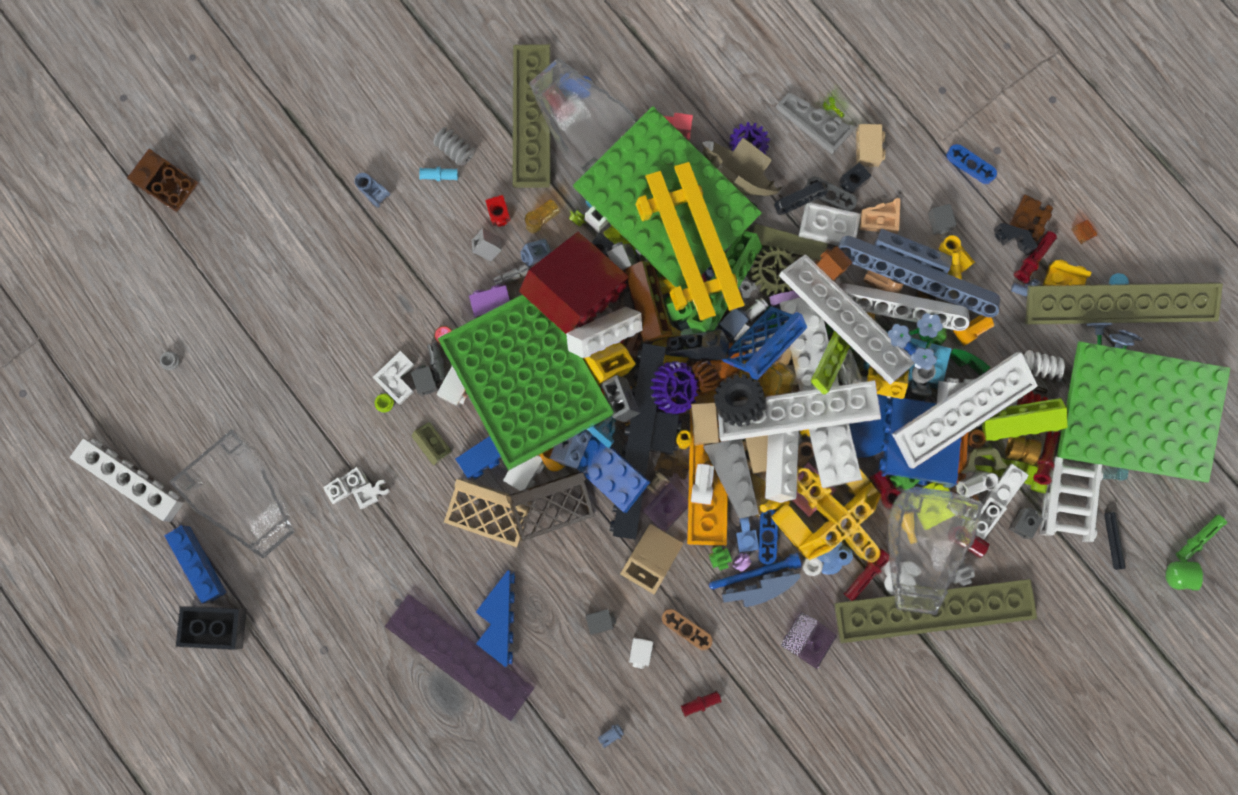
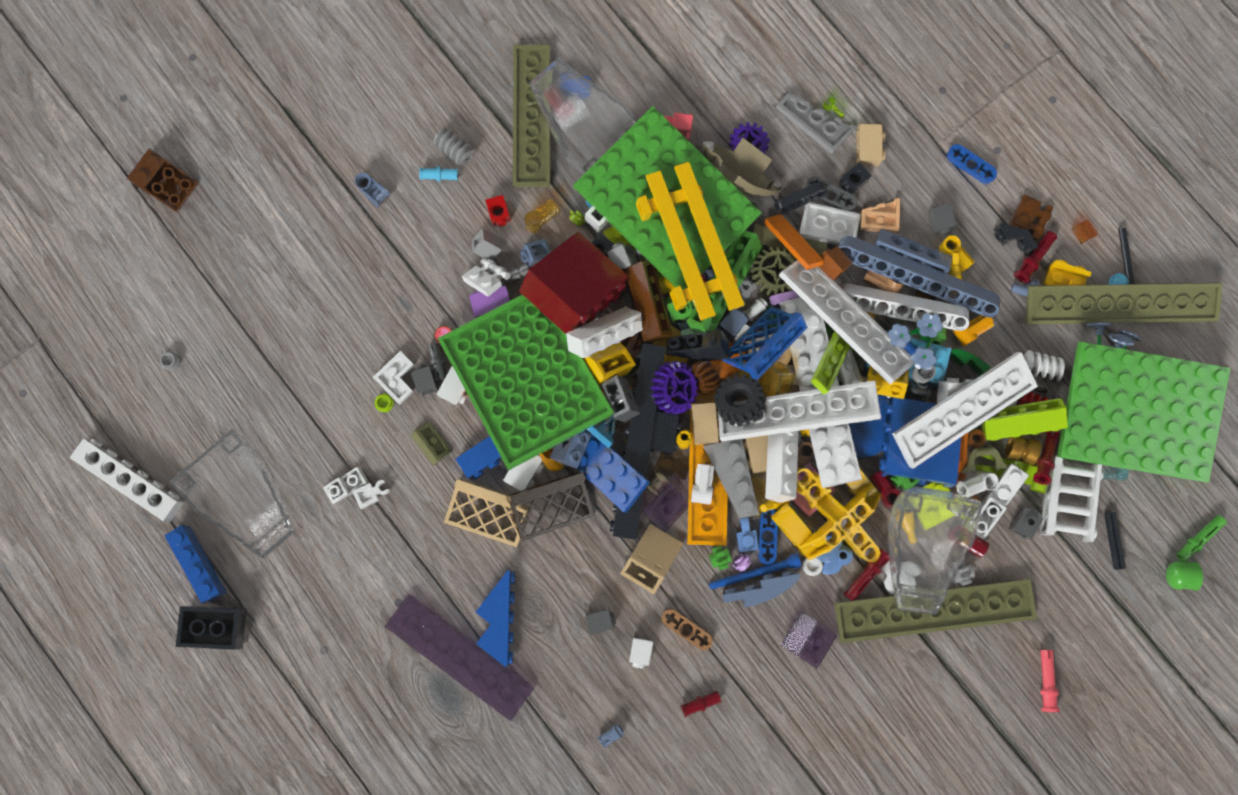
none -> white plate [462,258,511,297]
none -> orange tile [764,214,824,270]
none -> coral pin [1040,650,1060,712]
none -> black bar [1118,228,1135,284]

